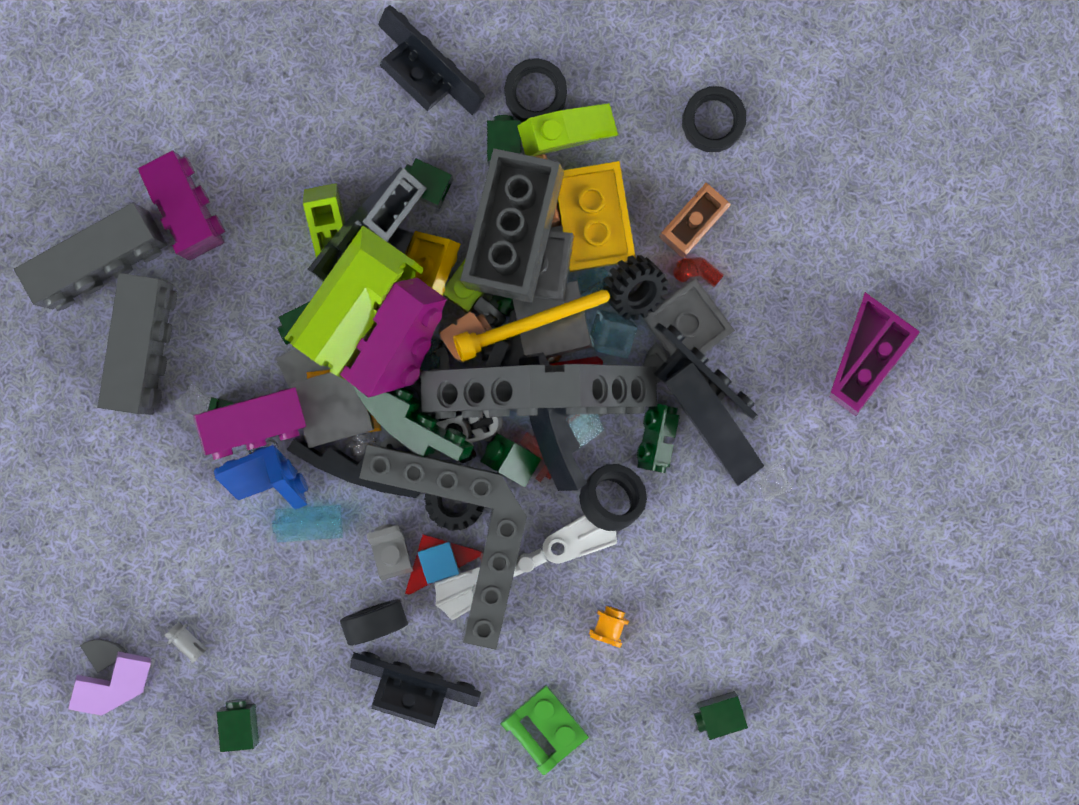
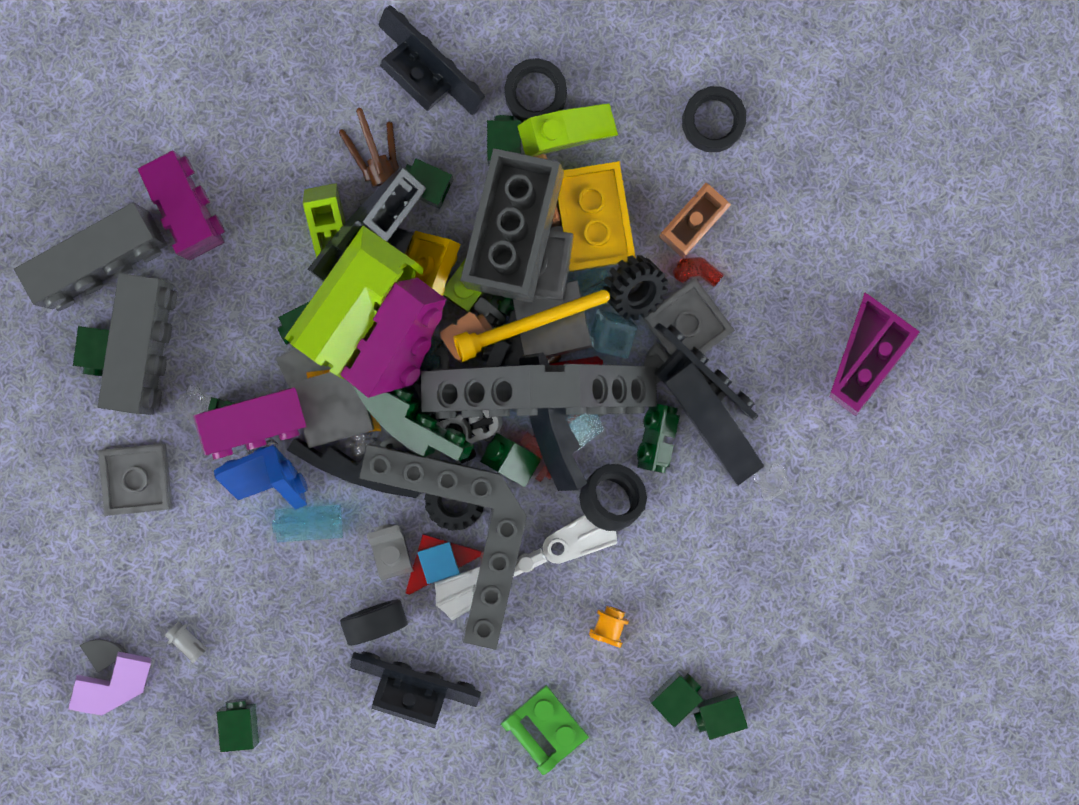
none -> dark green brick [73,326,109,376]
none -> flat silver tile [98,443,172,516]
none -> reddish brown plant [339,108,399,188]
none -> dark green brick [649,671,703,728]

